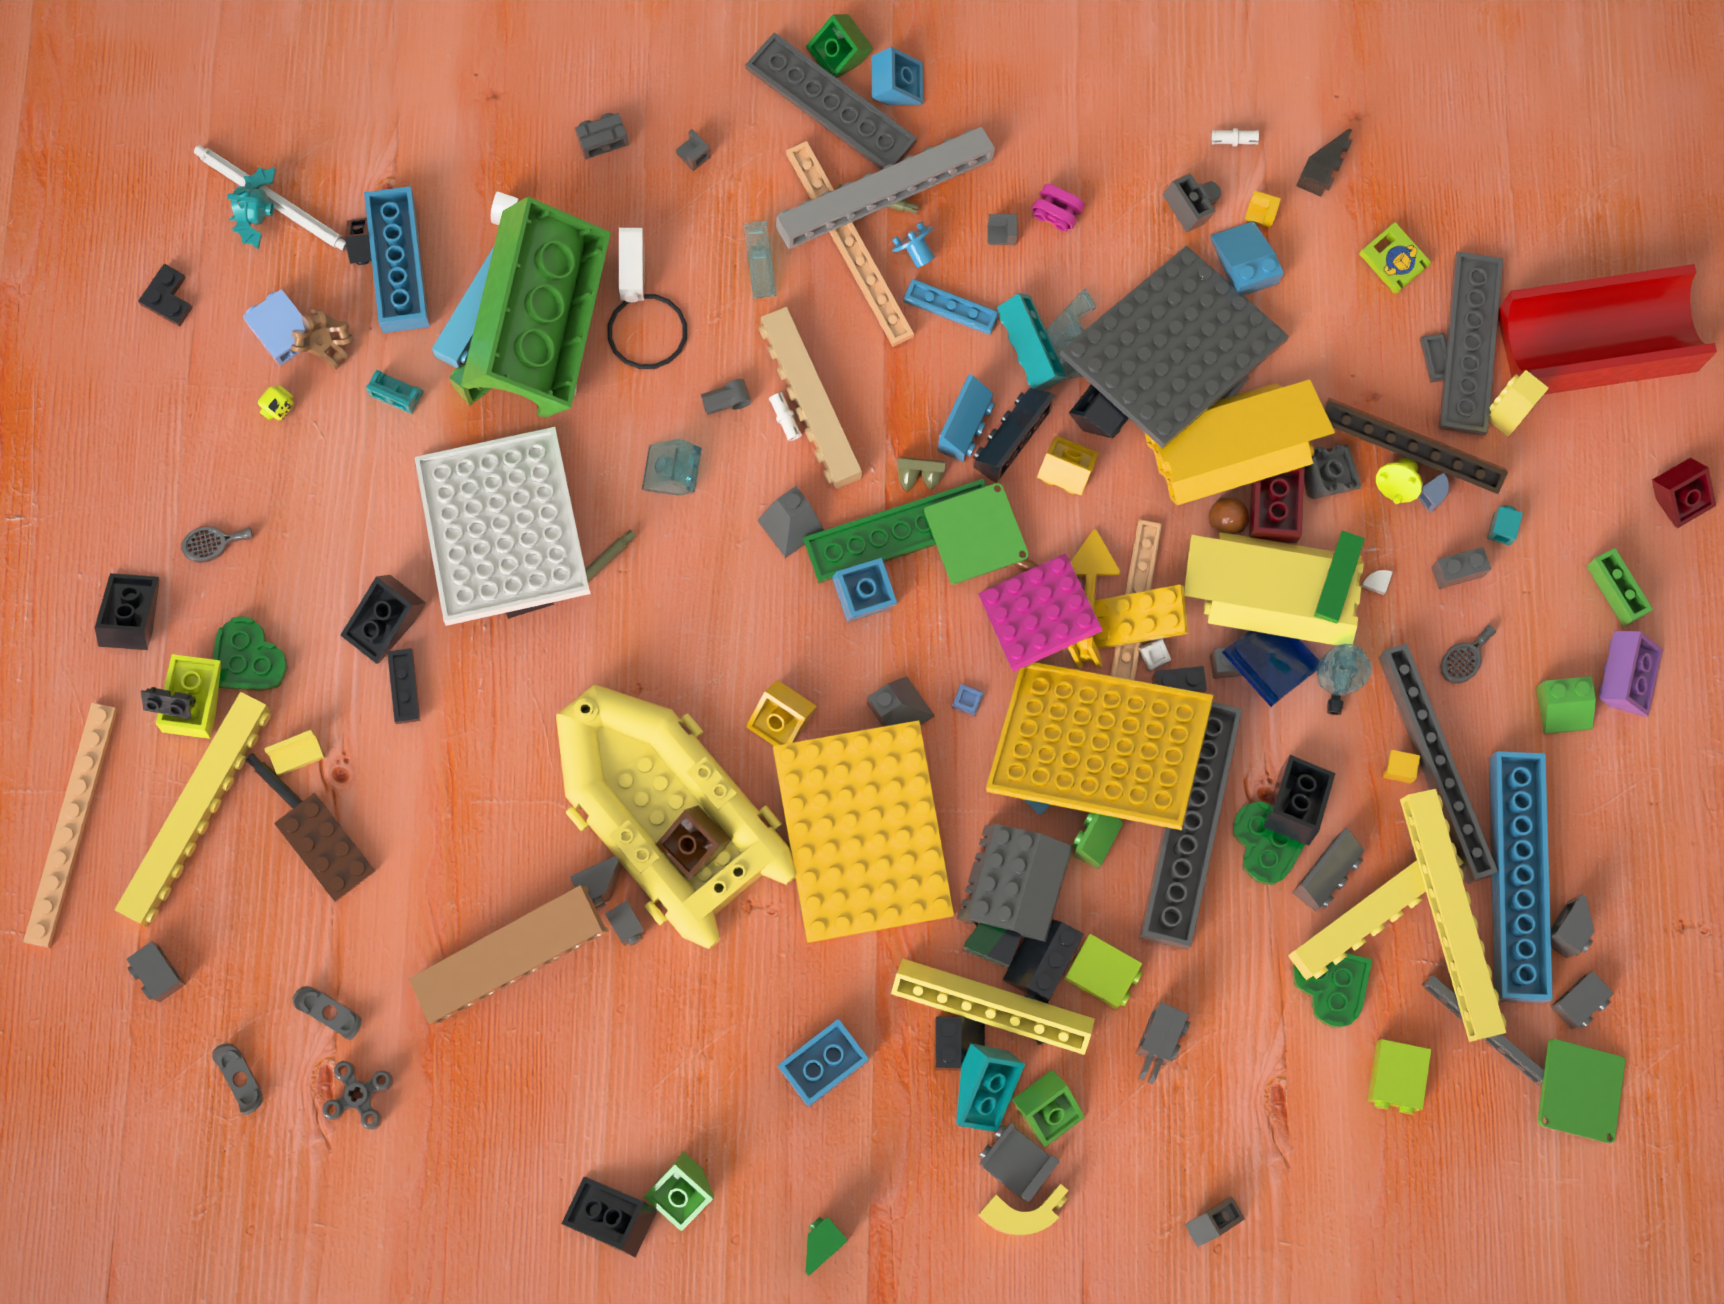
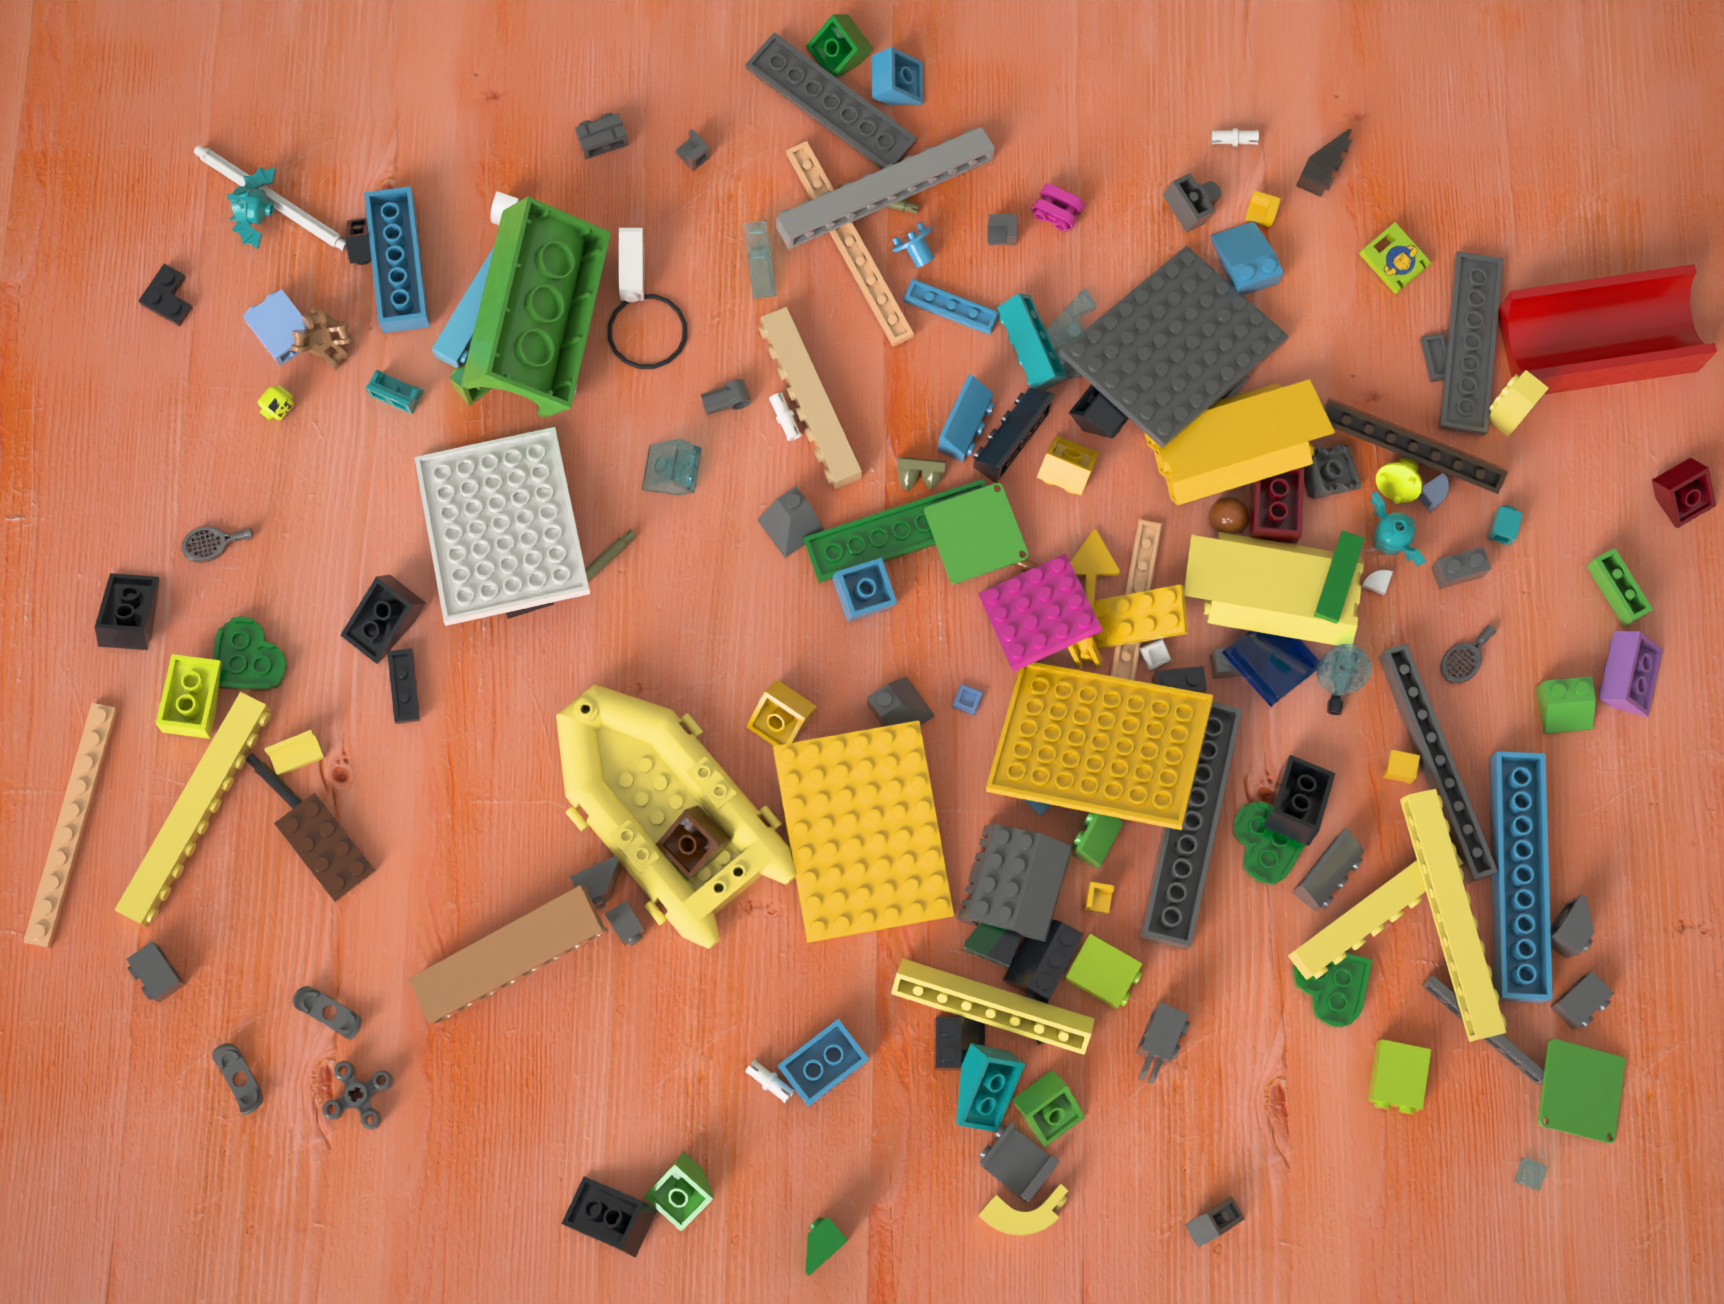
black hinge [141,687,196,719] -> none
none -> white pin [745,1059,795,1103]
none -> yellow panel [1084,882,1115,914]
none -> teal helmet [1370,491,1426,566]
none -> clear light blue tile [1513,1157,1547,1191]

